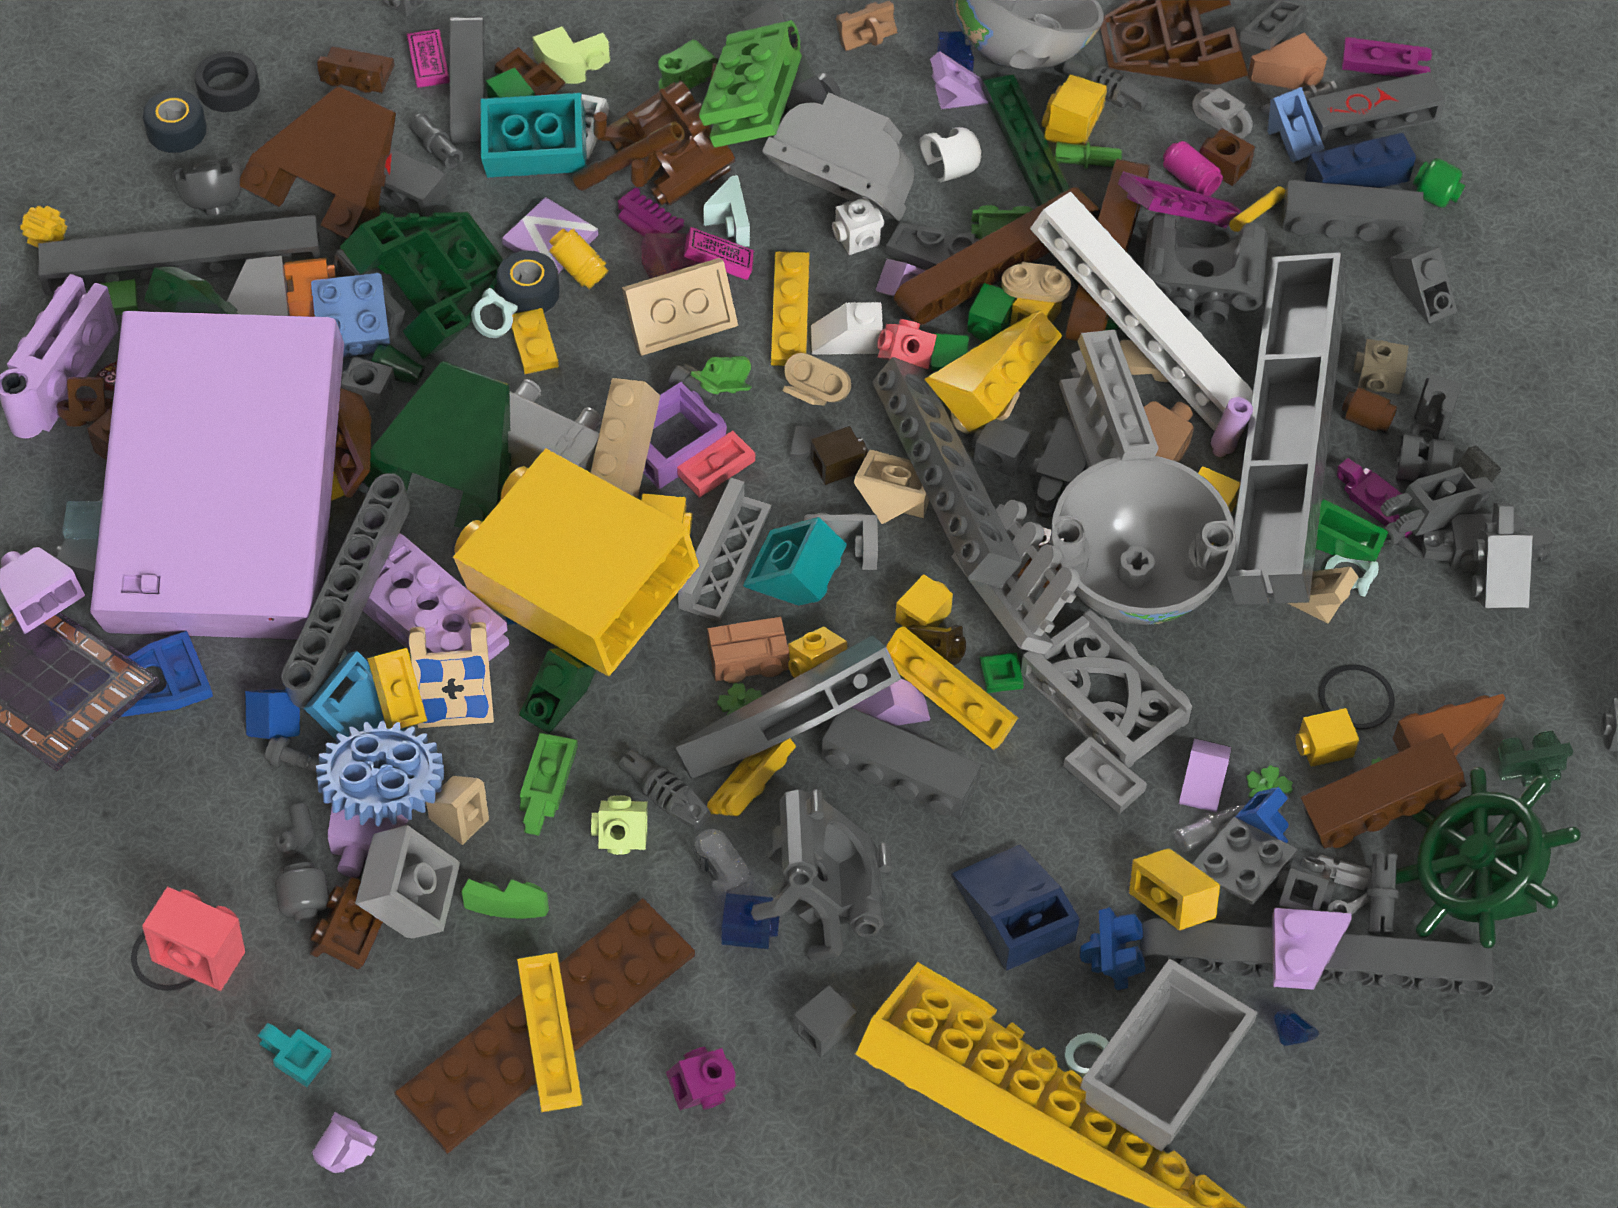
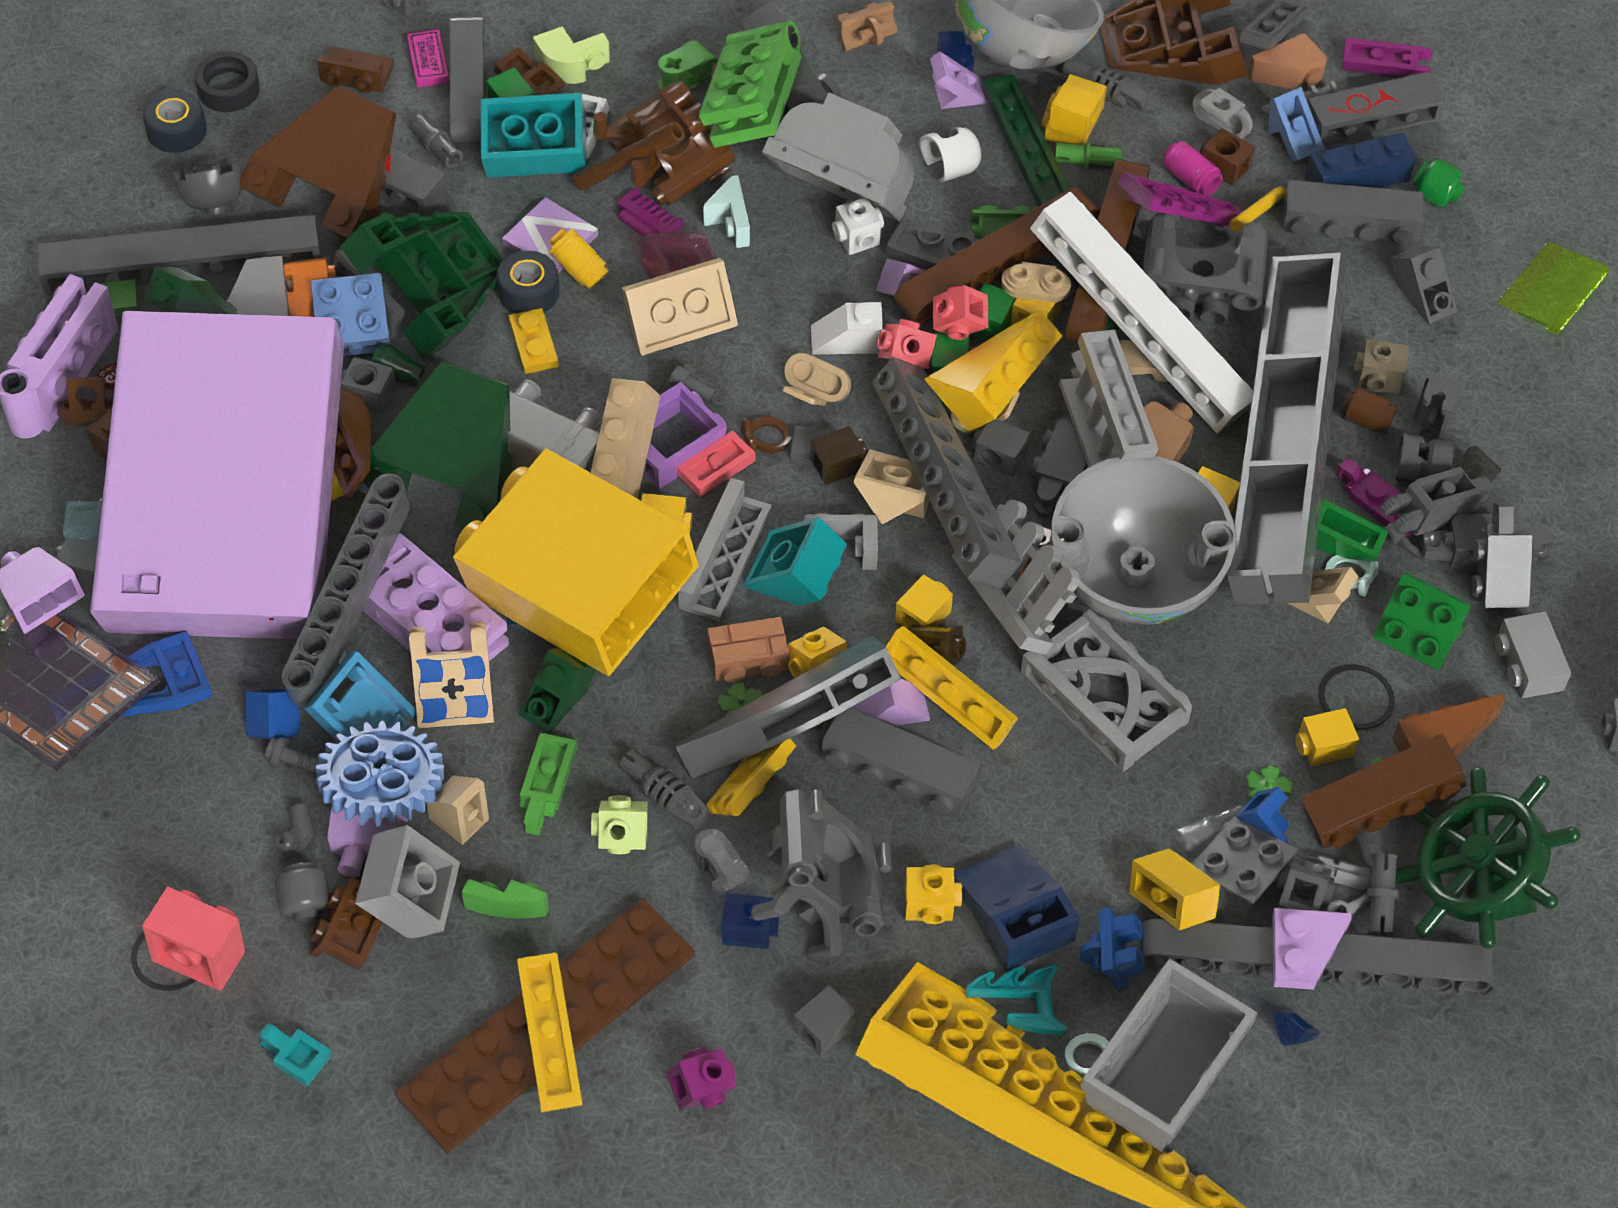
yellow gear [20,206,67,248] -> none
lavender piece [312,1112,377,1173] -> none
yellow plate [367,648,427,729] -> none
light aqua piece [471,288,518,338] -> none
dark pink tile [684,227,754,280] -> none
bright green hinge [690,356,752,394] -> none
yellow plate [771,252,809,366] -> none
green tile [980,652,1024,693] -> none
light grey plate [1063,736,1147,814] -> none
lavender slope [1179,739,1231,812] -> none
lavender cylinder [1211,397,1253,457] -> none
clear green hips [1498,730,1574,794] -> none
none -> reddish brown piece [741,416,791,454]
none -> yellow brick [905,864,962,924]
none -> coral brick [933,285,988,340]
none -> teal piece [964,965,1066,1036]
none -> green bracket [1373,573,1471,670]
none -> light grey brick [1495,611,1571,698]
none -> clear neon green piece [1497,241,1610,336]

